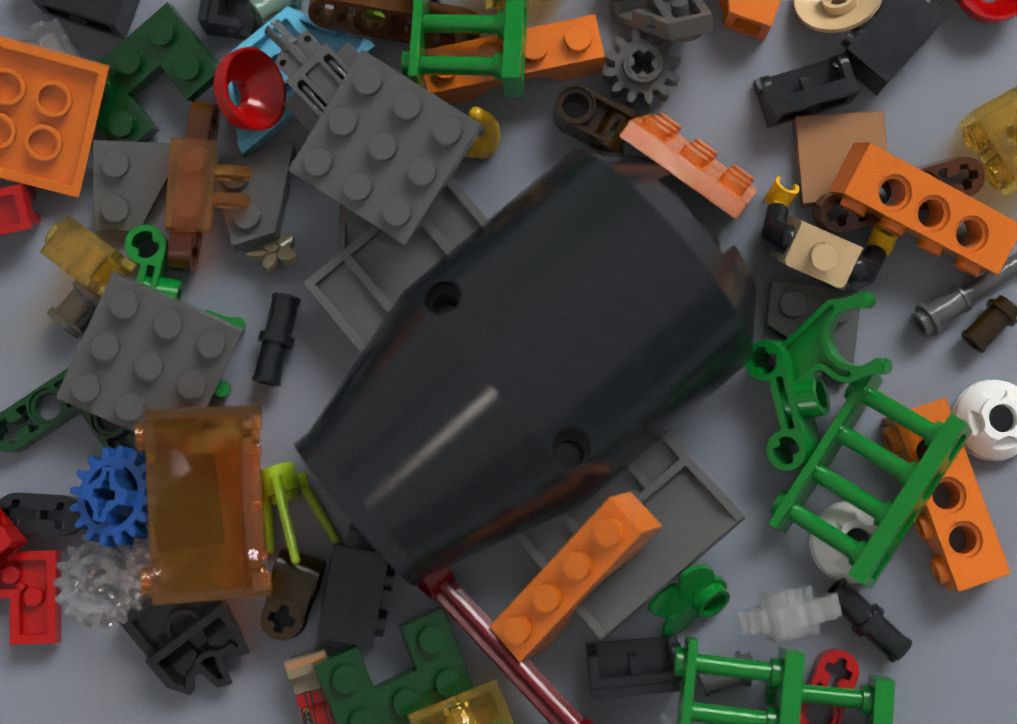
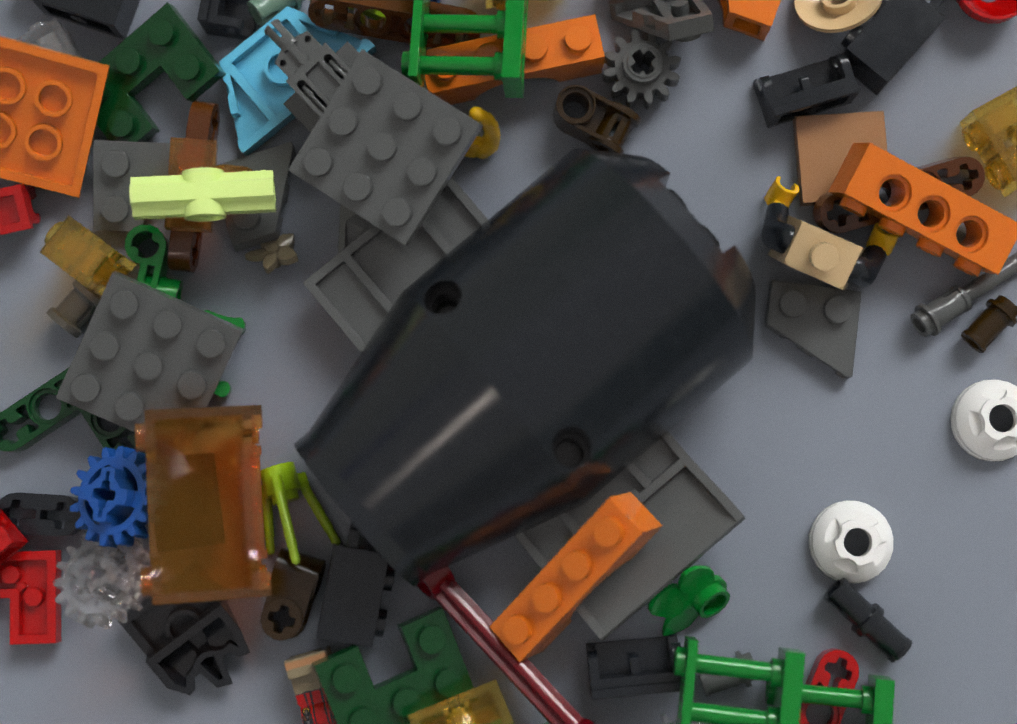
red piece [213,47,286,131] -> none
black pin [252,292,301,387] -> none
orange plate [619,112,758,219] -> none
clear gear [737,585,842,642] -> none
green piece [745,291,892,471] -> none
green fence [768,375,973,589] -> none
orange brick [881,397,1011,592] -> none
none -> yellowish green piece [129,167,276,222]

